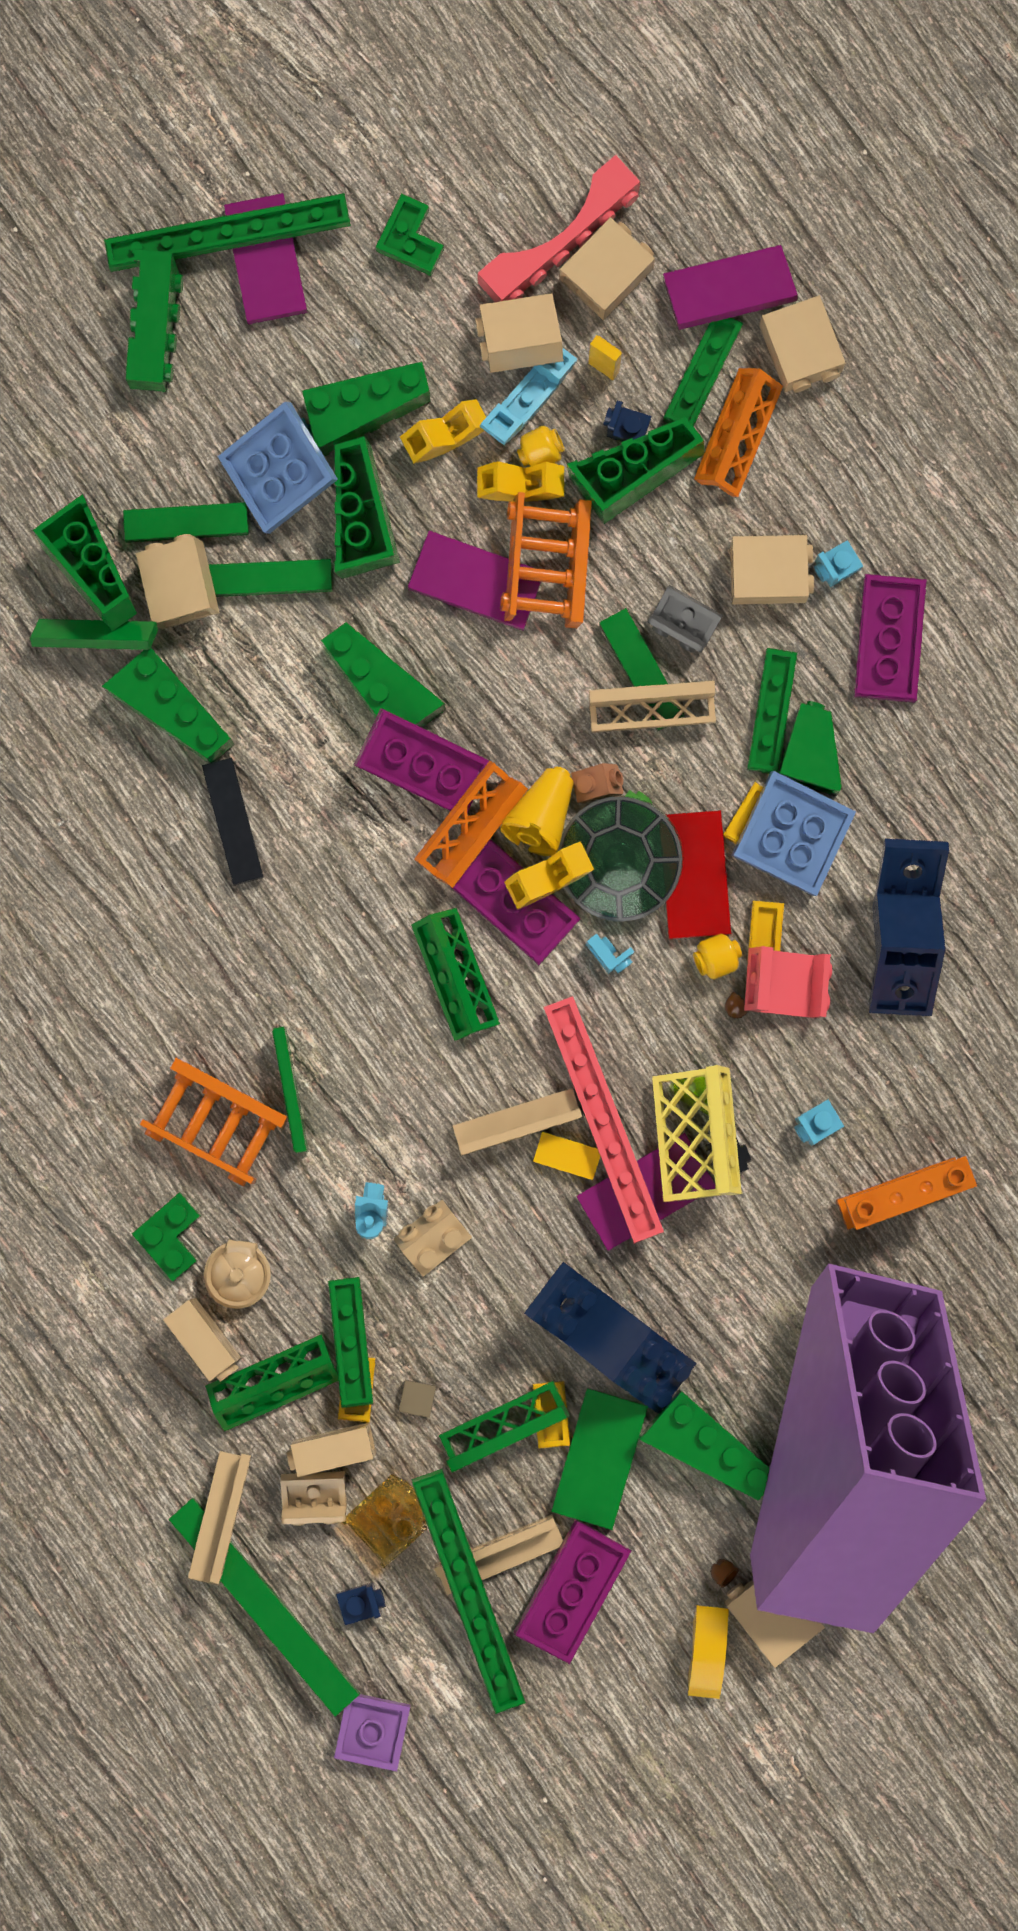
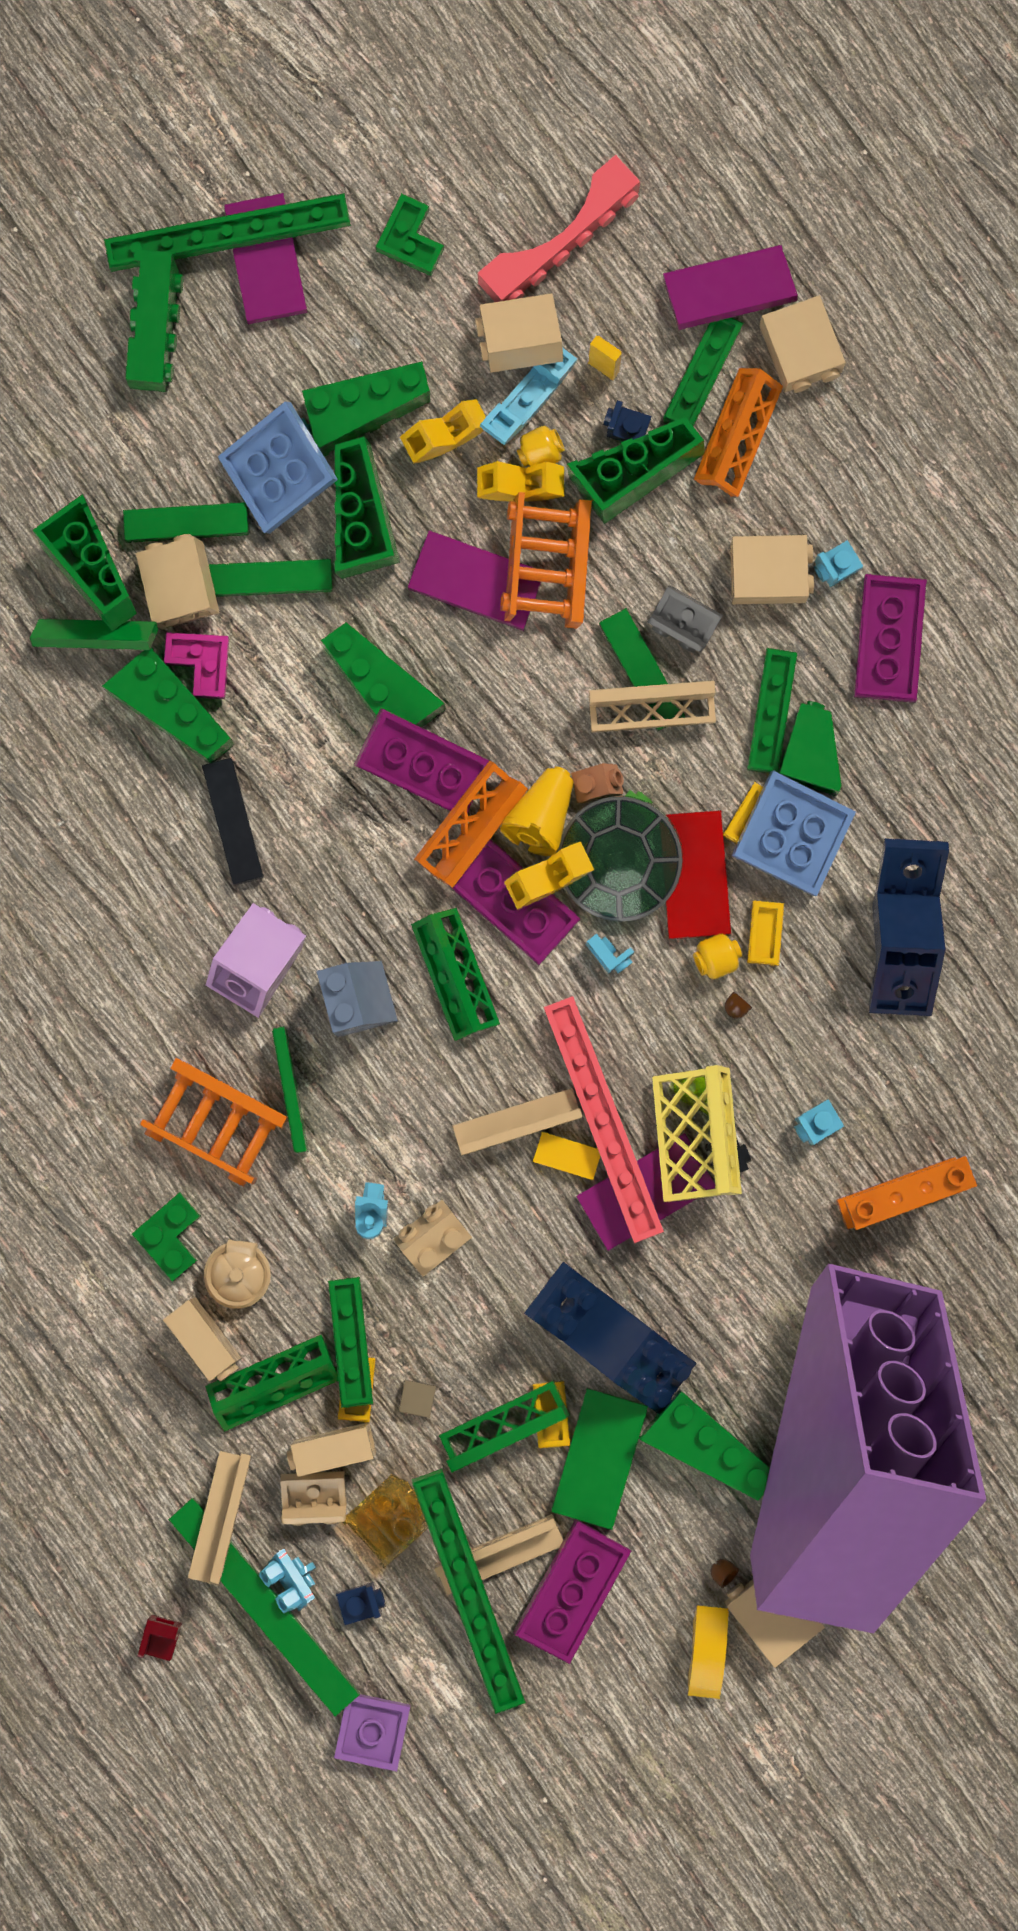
tan brick [559,217,655,320] -> none
coral panel [744,946,832,1018] -> none
none -> dark red panel [137,1615,182,1661]
none -> dark pink plate [164,632,229,699]
none -> lavender slope [206,903,306,1018]
none -> medium azure hips [259,1549,316,1613]
none -> sand blue slope [317,961,398,1038]

